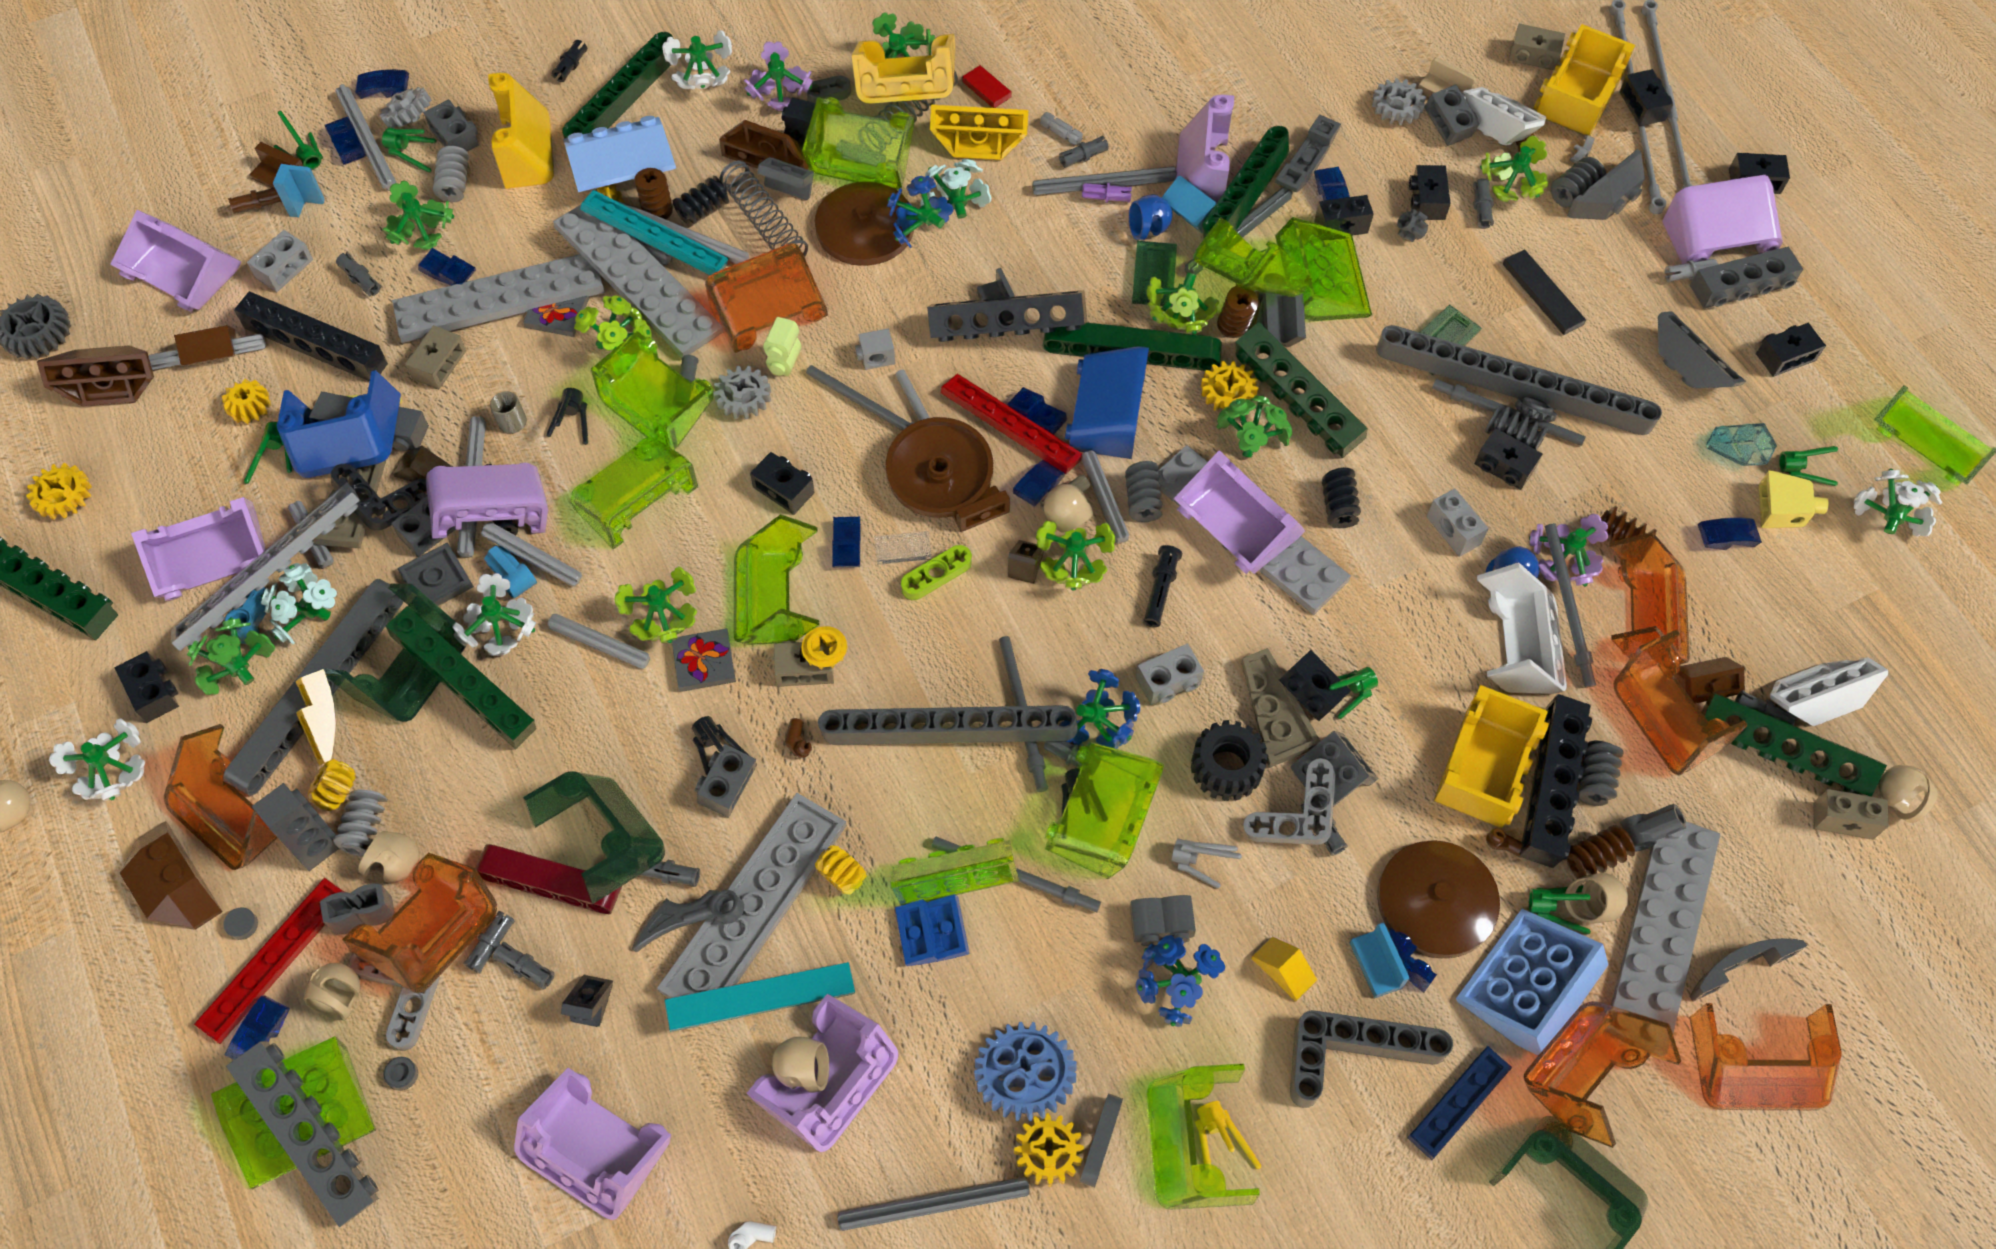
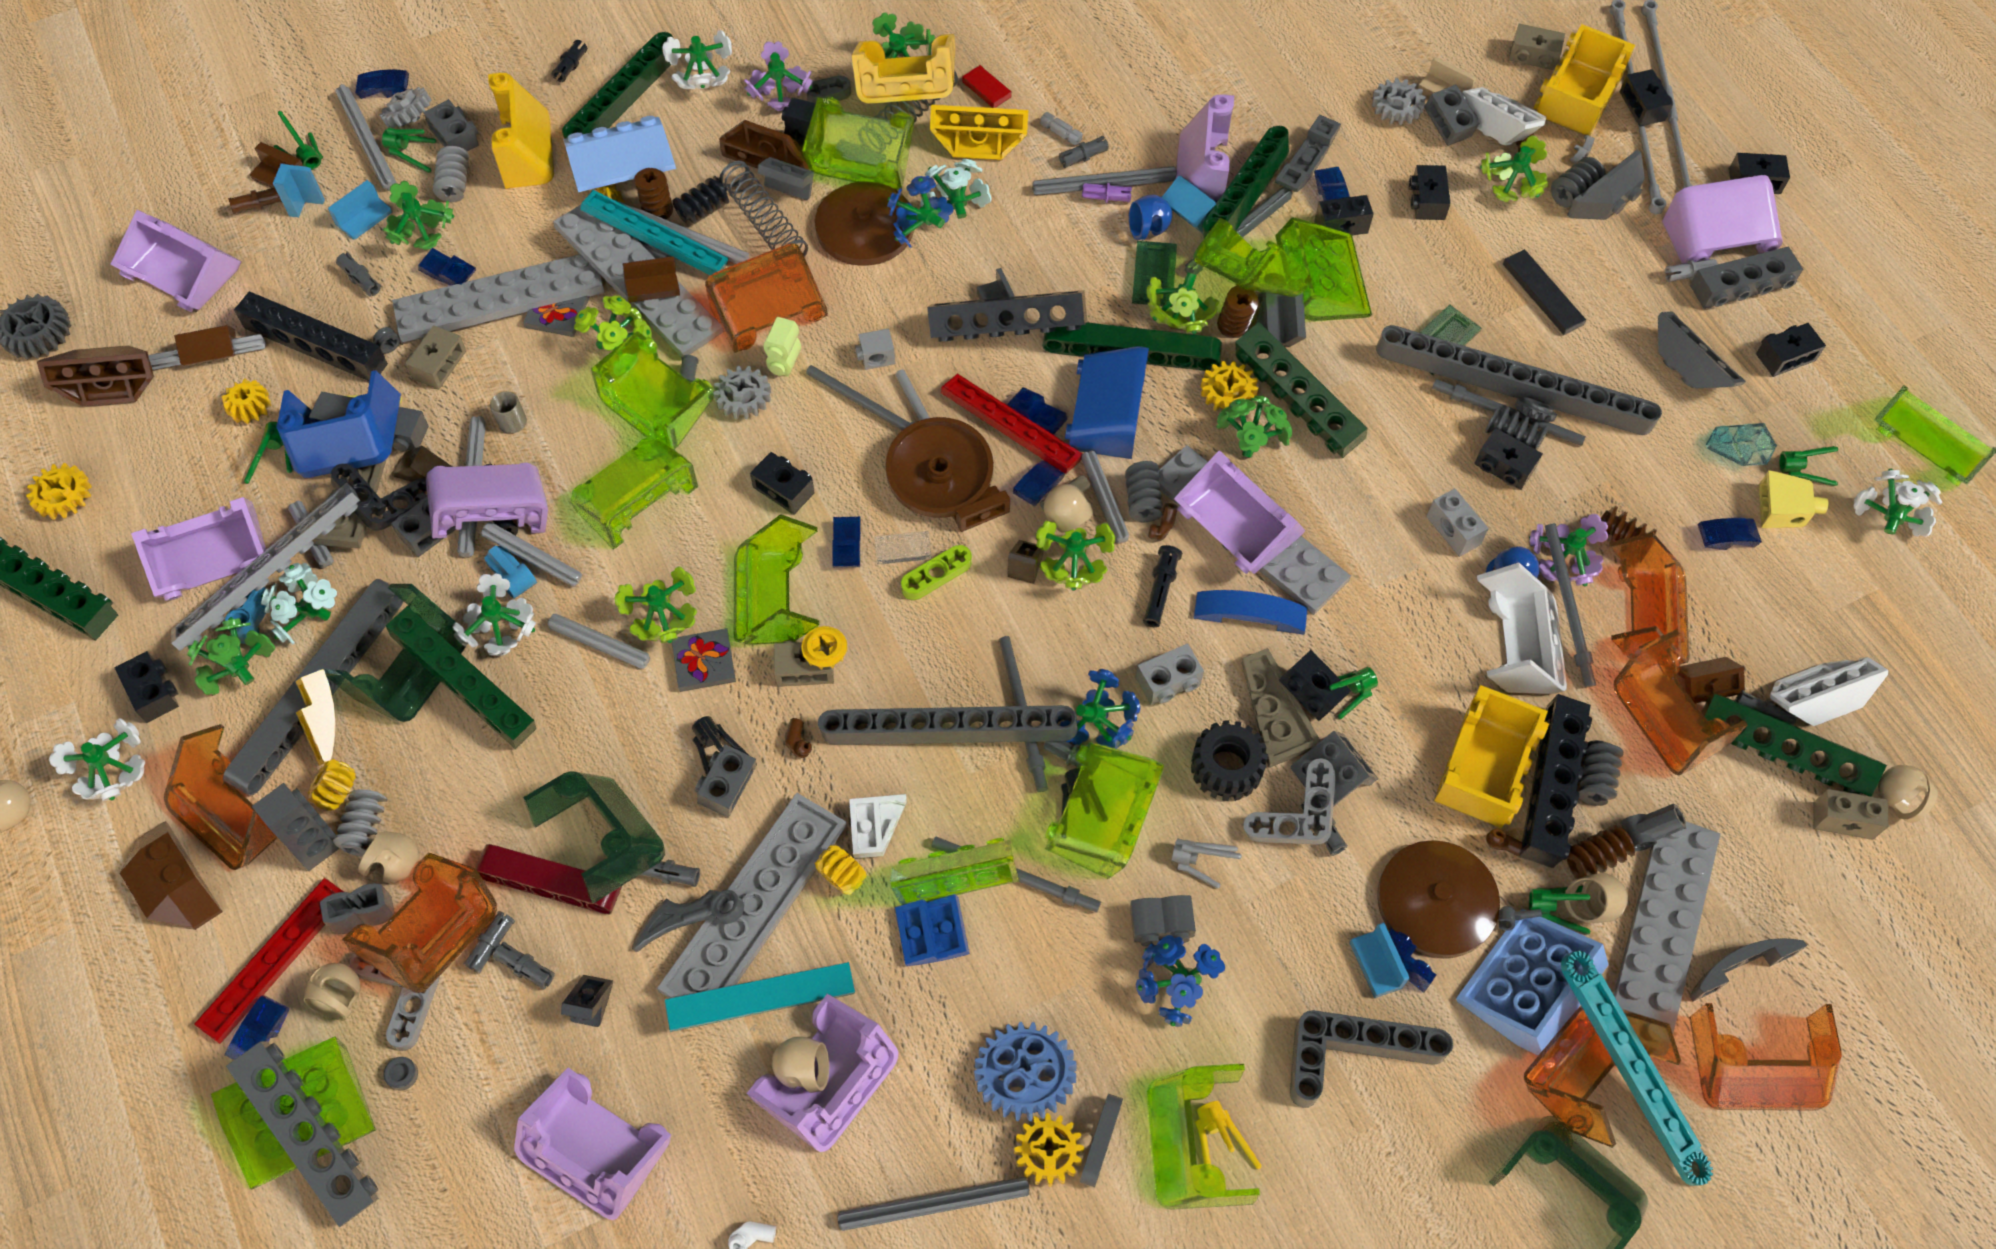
dark grey tile [223,907,258,940] -> none
light grey brick [247,230,313,292] -> none
clear blue slope [324,117,366,165] -> none
dark grey tile [397,542,474,614] -> none
black plant [546,388,588,445] -> none
yellow slope [1251,937,1317,1002] -> none
black piece [1322,467,1361,529] -> none
dark grey gear [1397,209,1428,242] -> none
dark blue tile [1407,1046,1512,1160] -> none
dark grey pin [1473,179,1494,229] -> none
none -> dark azure panel [328,180,392,240]
none -> dark grey bush [373,327,400,353]
none -> reddish brown panel [623,256,680,303]
none -> white wing [849,794,907,859]
none -> reddish brown arm [1148,503,1178,541]
none -> blue slope [1194,590,1307,635]
none -> dark grey hand [1498,906,1542,931]
none -> teal plate [1561,951,1713,1186]

